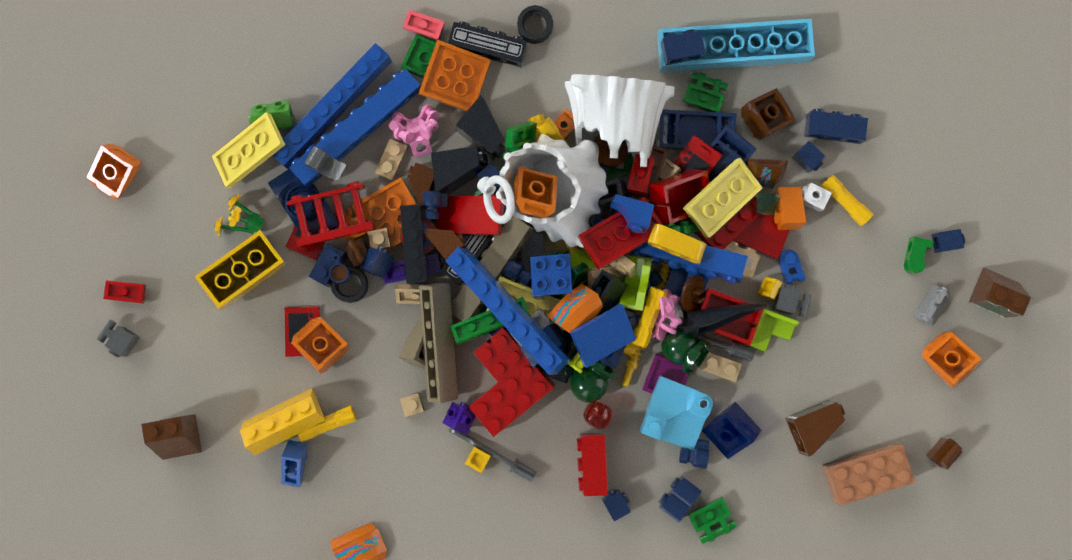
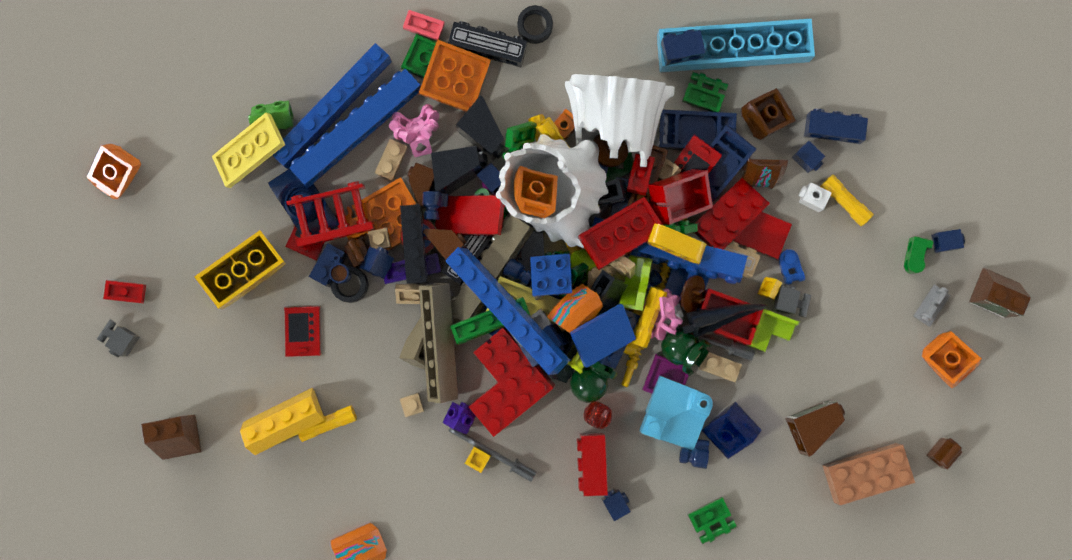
plant [214,194,264,237] -> none
blue arch [281,440,307,487] -> none
orange slope [291,317,349,374] -> none
dark grey panel [304,147,346,181] -> none
white piece [477,175,515,224] -> none
blue arch [611,194,654,233] -> none
dark blue brick [658,476,702,523] -> none
light yellow plate [683,158,762,238] -> none
clear green slope [756,193,780,215] -> none
orange brick [772,187,806,230] -> none

